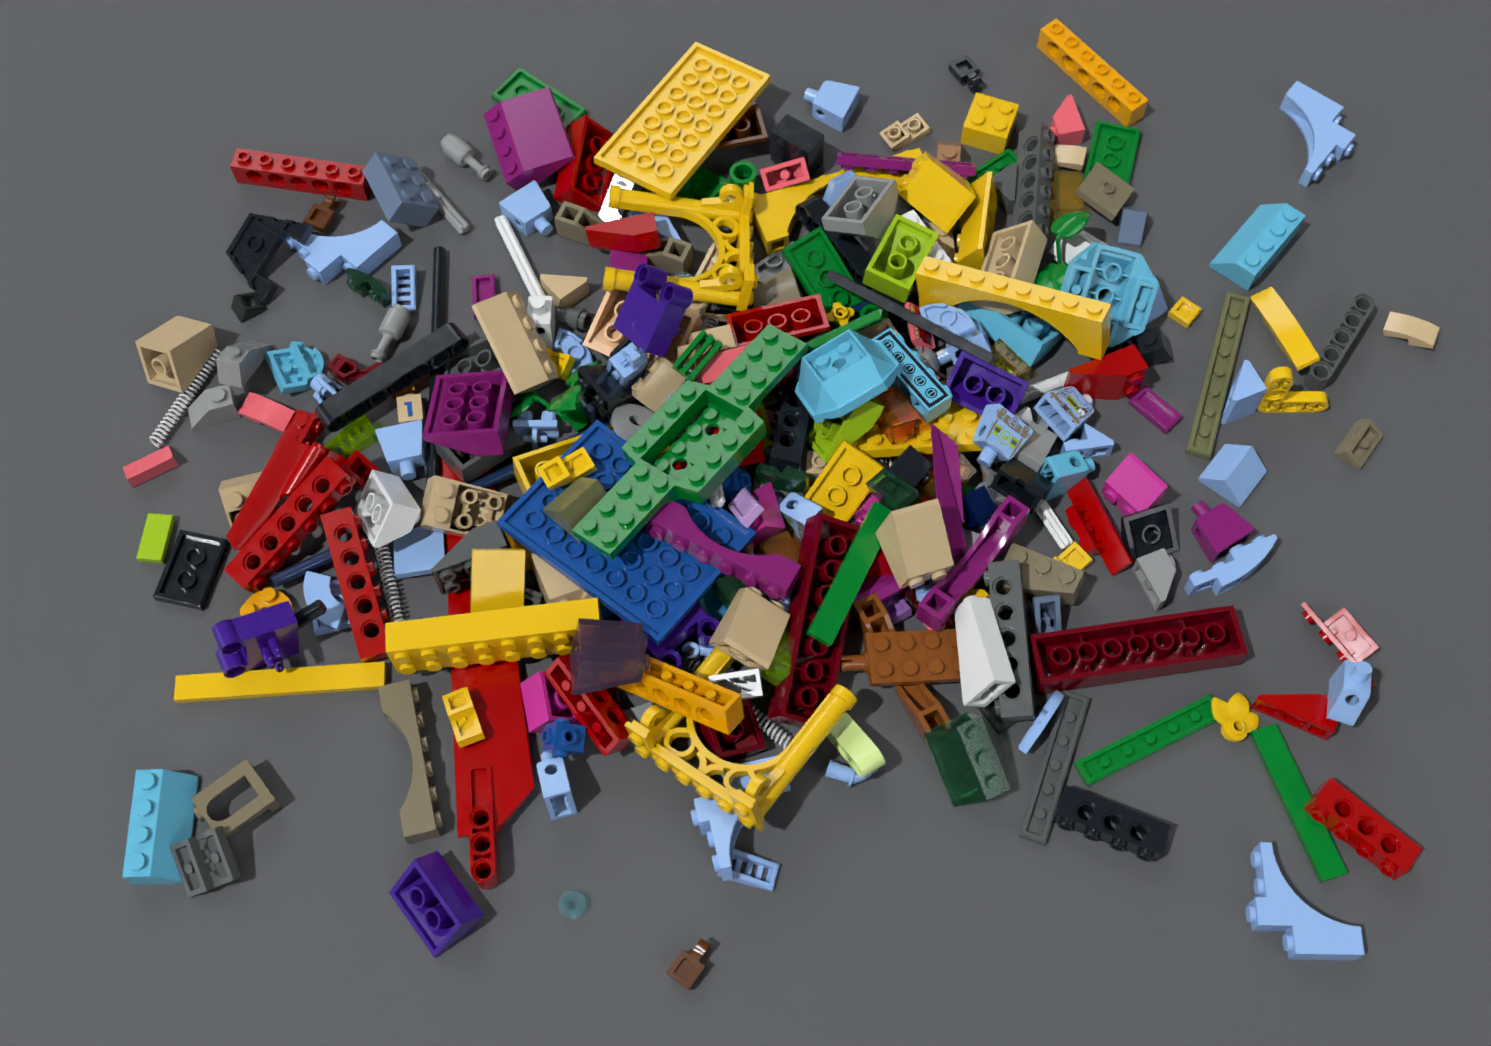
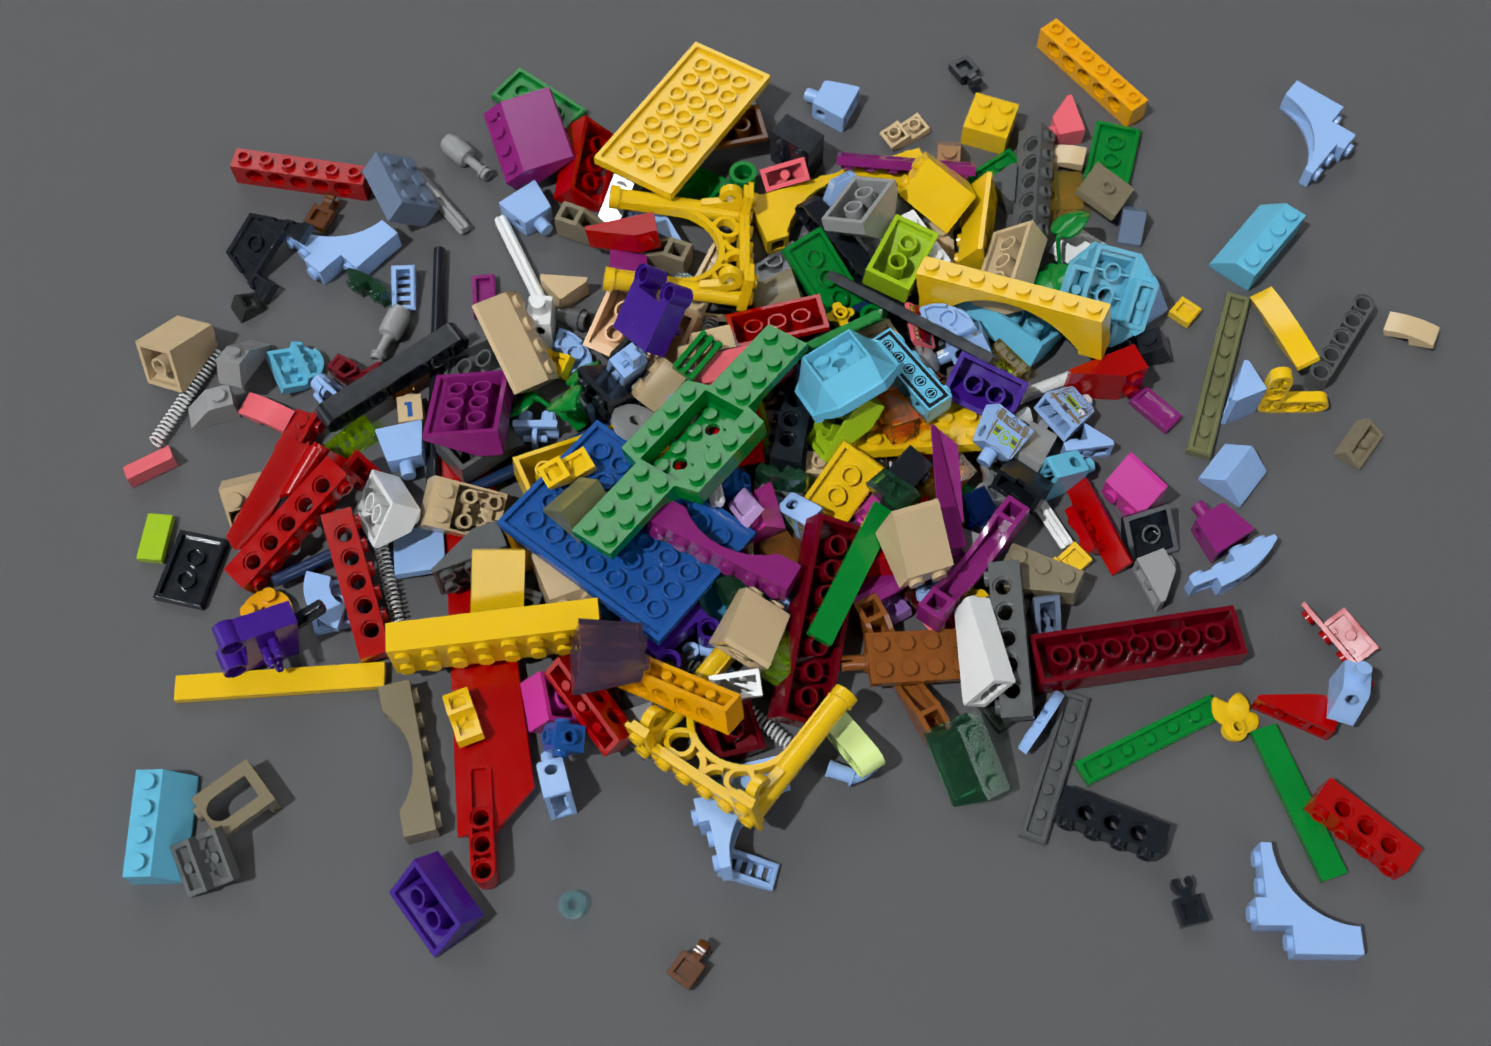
none -> black plate [1170,876,1209,929]

